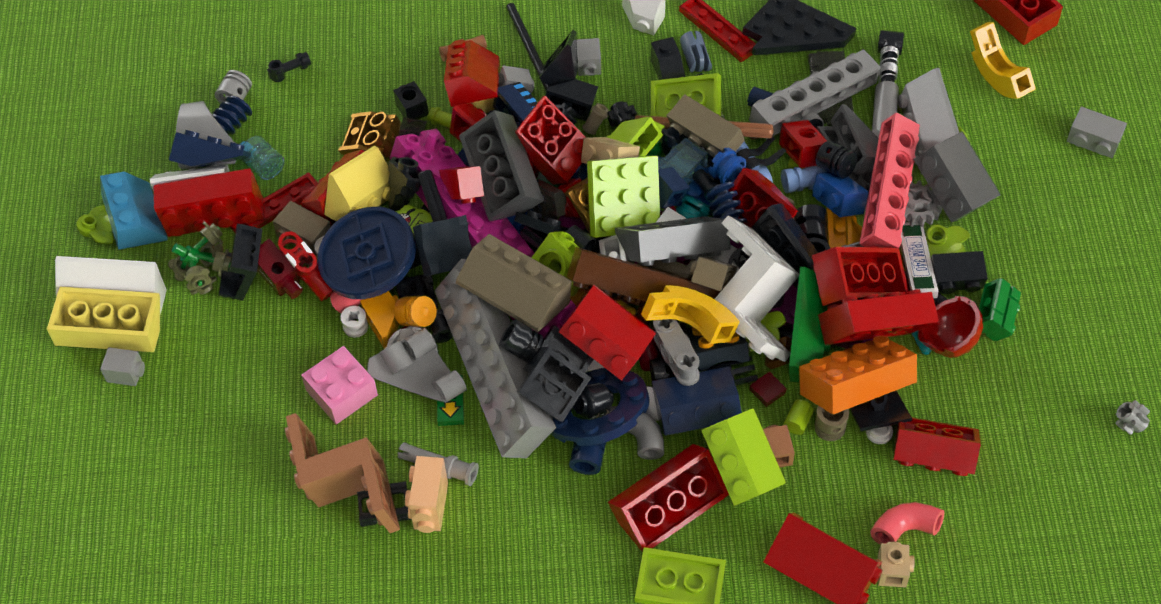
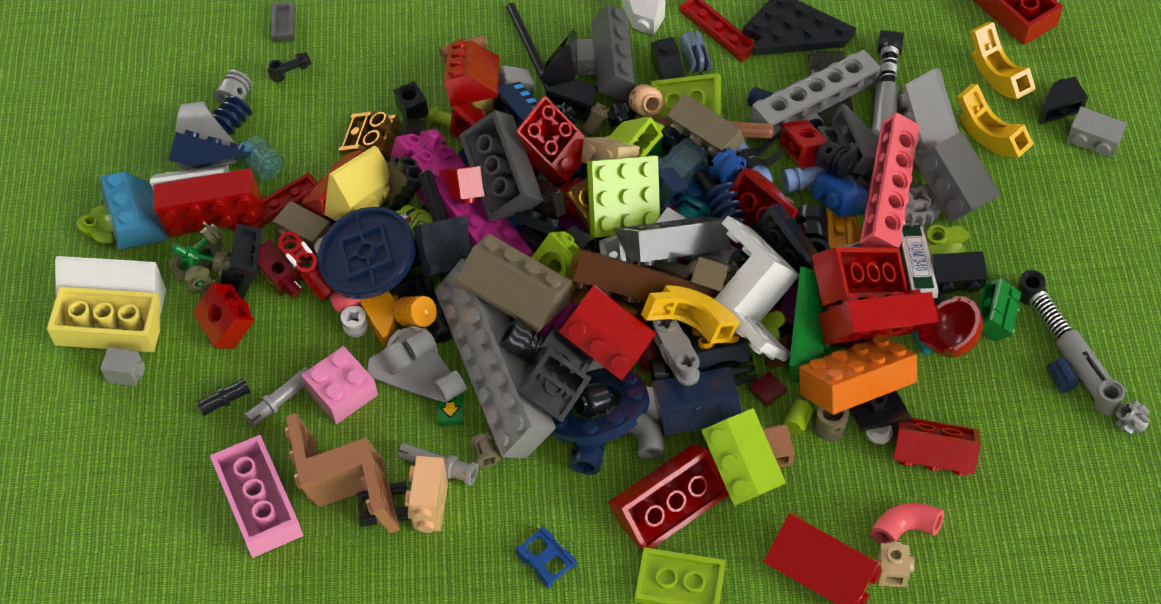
none -> red brick [192,283,255,349]
none -> black pin [196,378,251,416]
none -> bright pink brick [210,435,303,558]
none -> light grey pin [244,367,309,427]
none -> flat silver tile [271,2,295,43]
none -> dark tan bush [471,433,500,468]
none -> blue piece [515,526,577,589]
none -> dark grey slope [591,4,637,104]
none -> light nougat head [628,84,664,117]
none -> yellow arch [956,84,1033,158]
none -> piece [1017,270,1125,415]
none -> black slope [1038,77,1088,124]
none -> dark blue piece [1046,358,1079,393]

